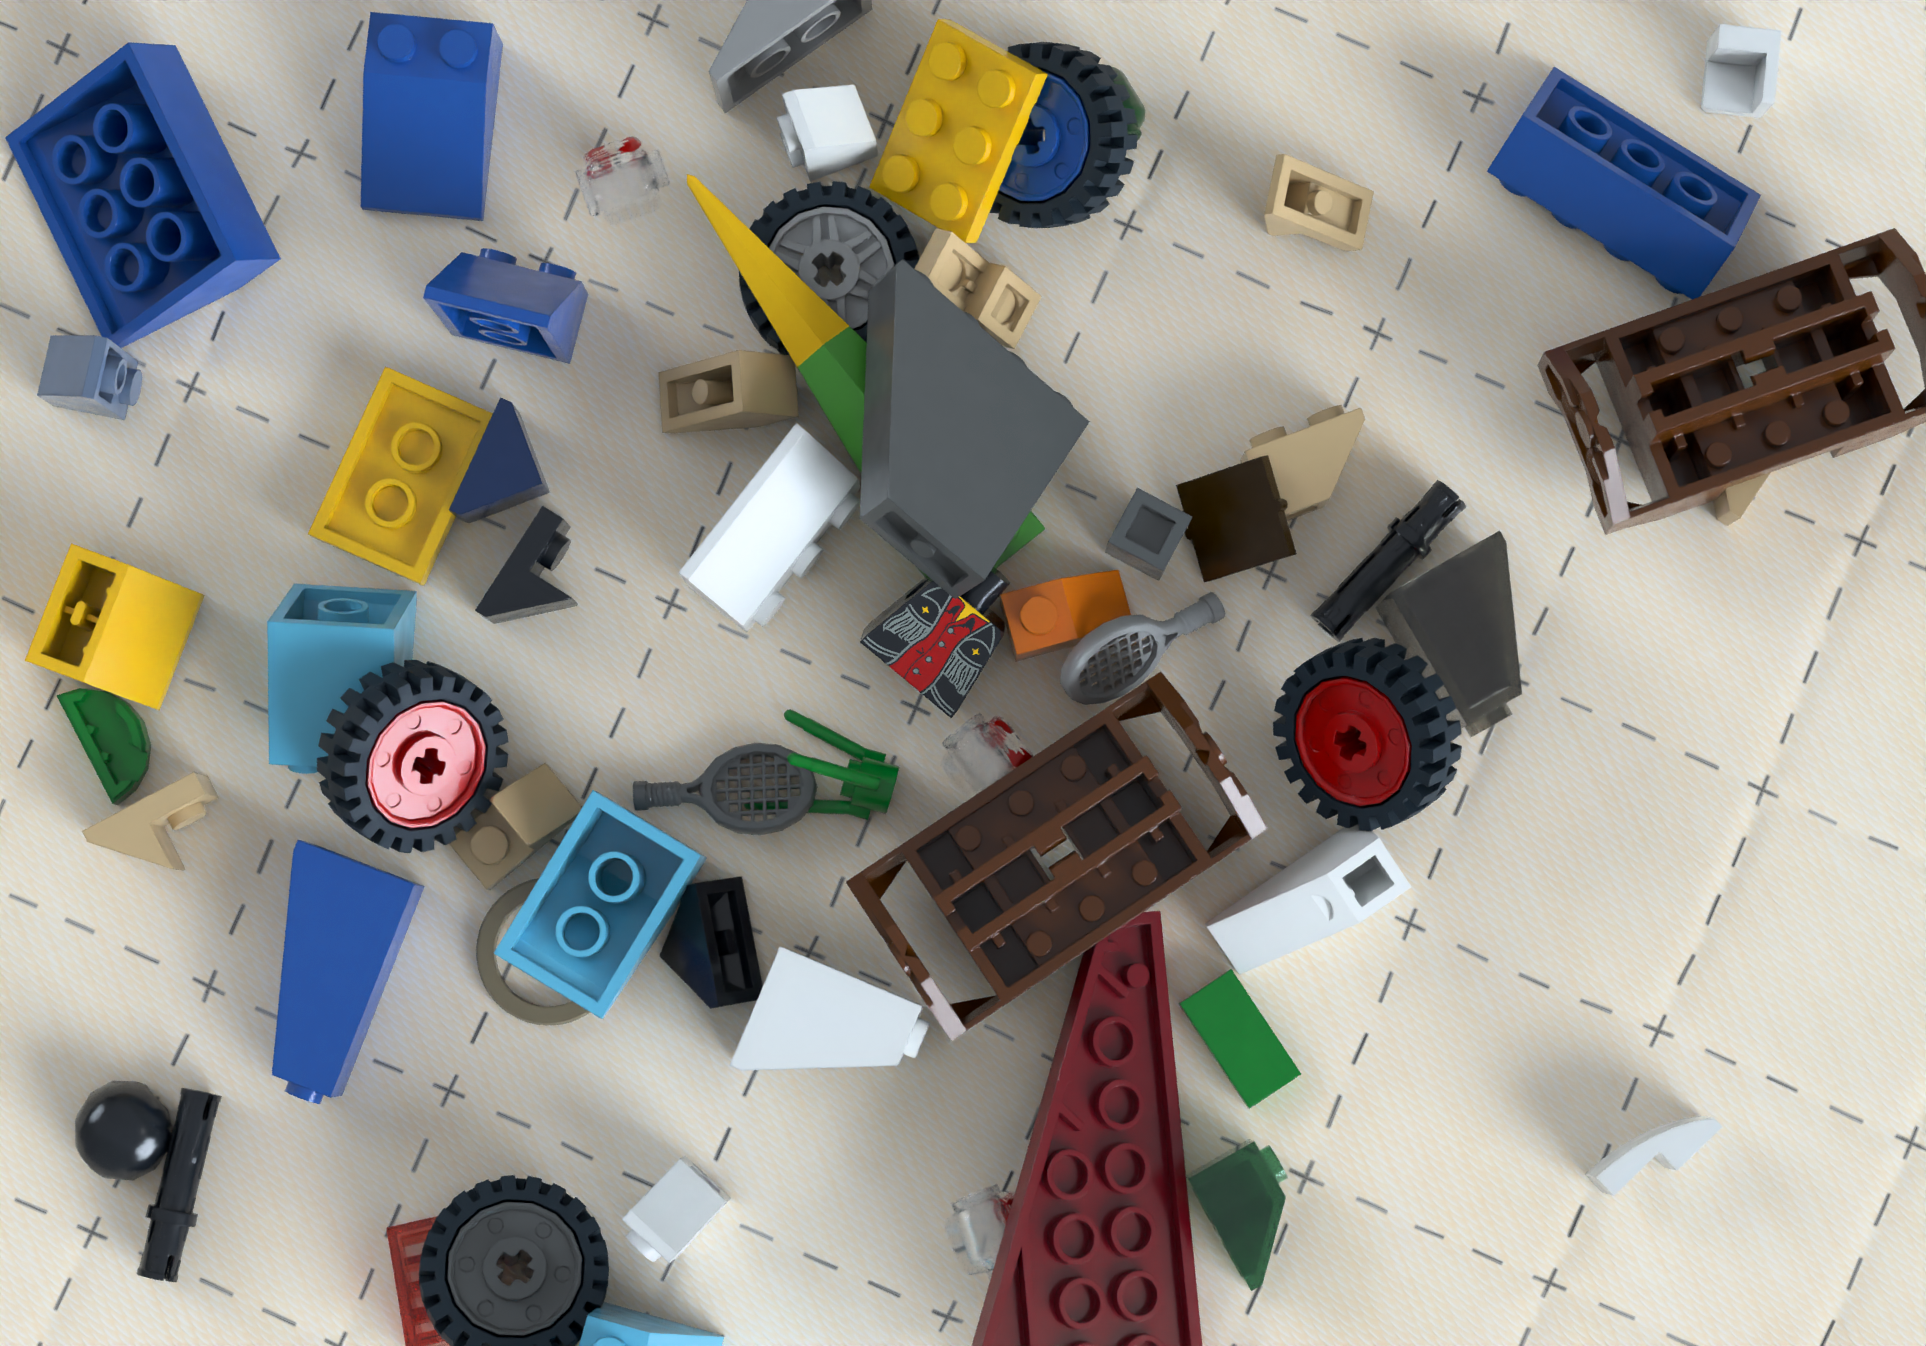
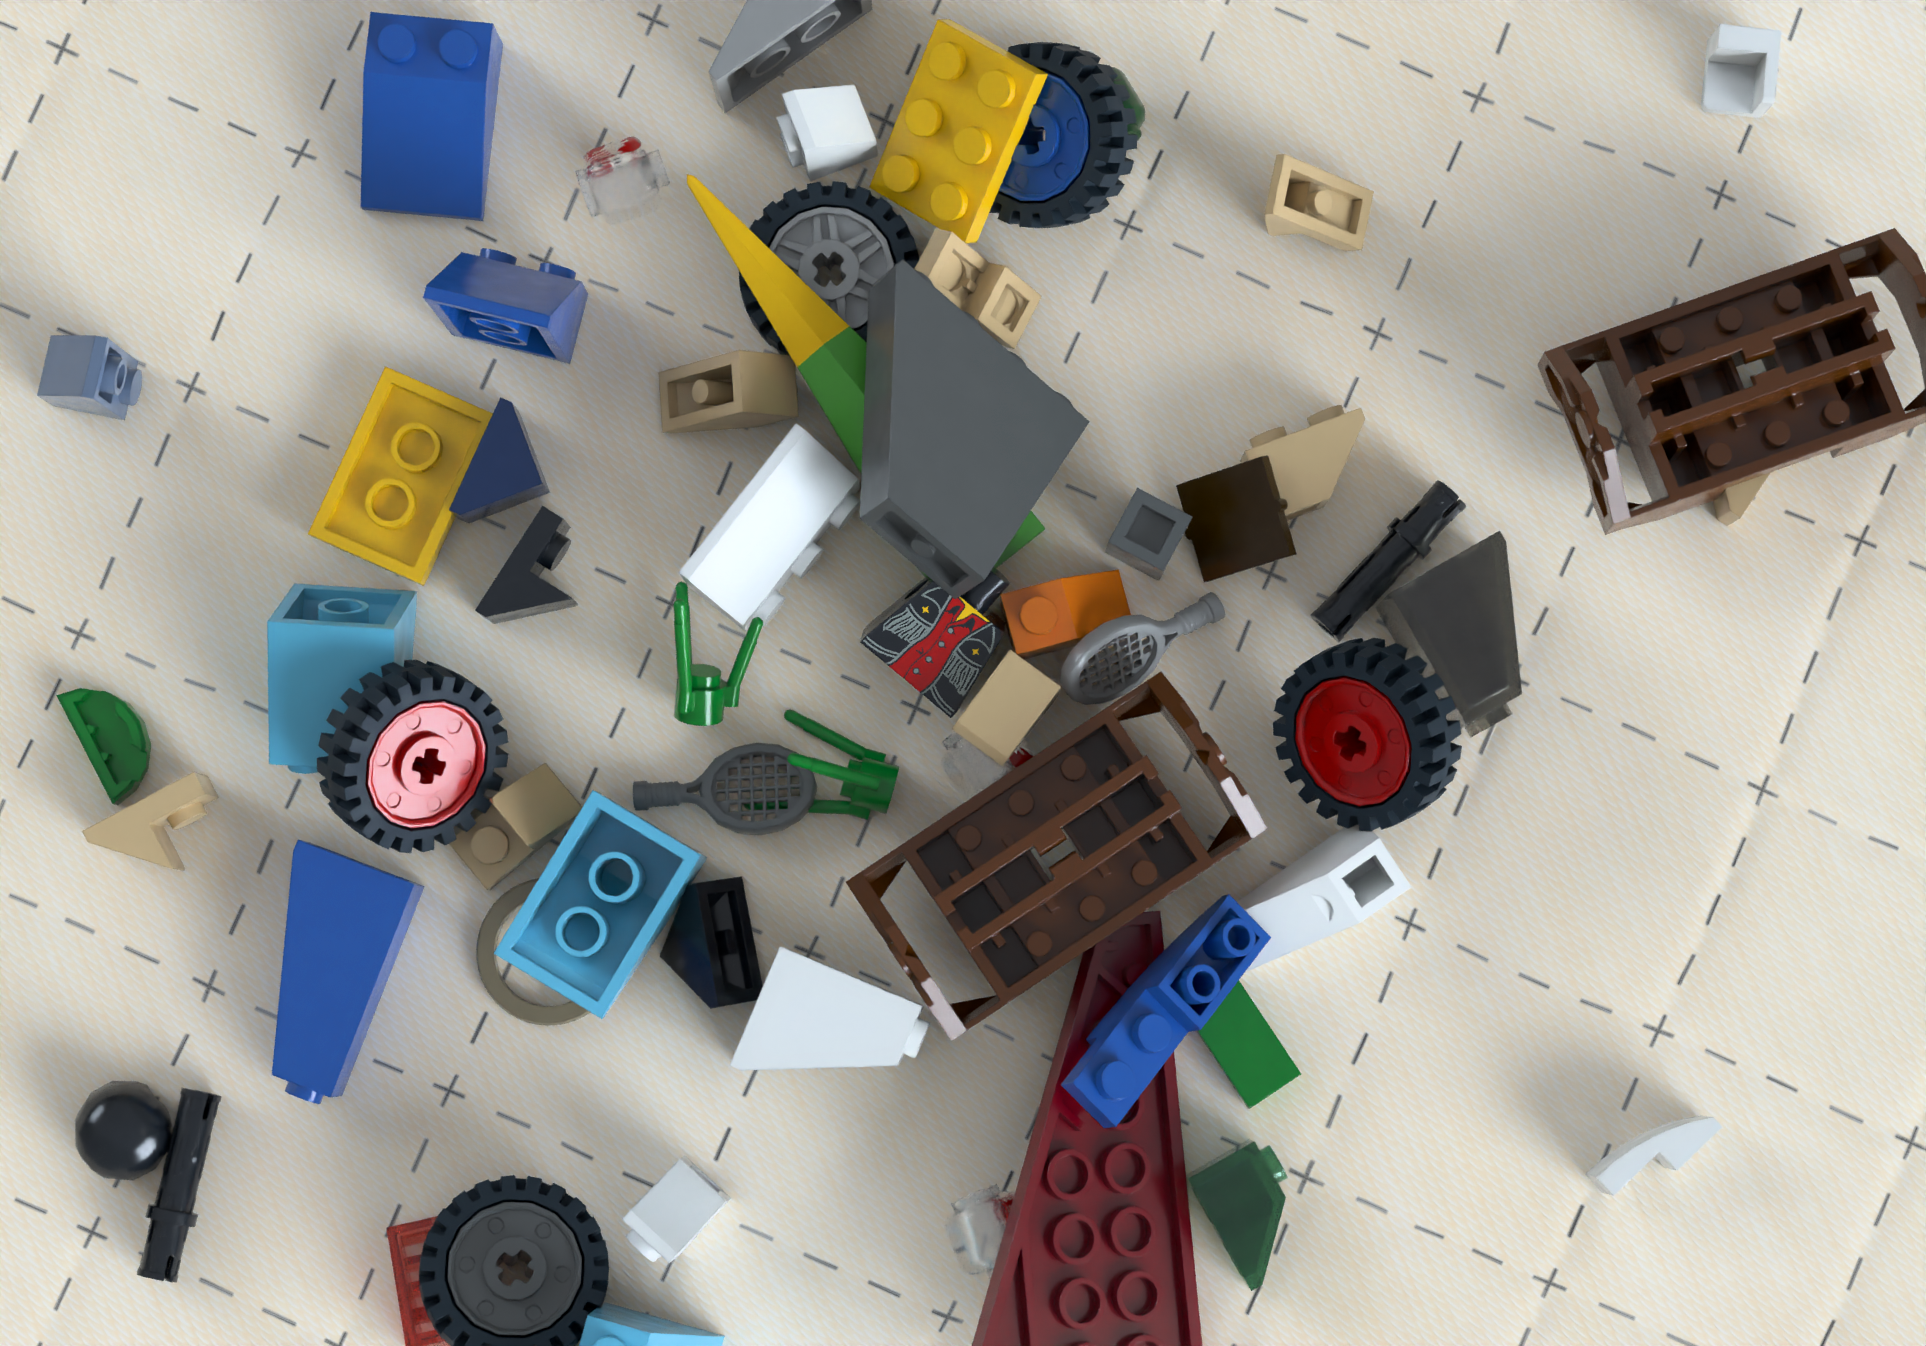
blue slope [5,42,281,348] -> none
yellow slope [25,543,205,711] -> none
blue slope [1487,67,1761,299] -> none
none -> green plant [674,581,763,726]
none -> tan slope [952,650,1061,766]
none -> blue slope [1061,894,1271,1128]

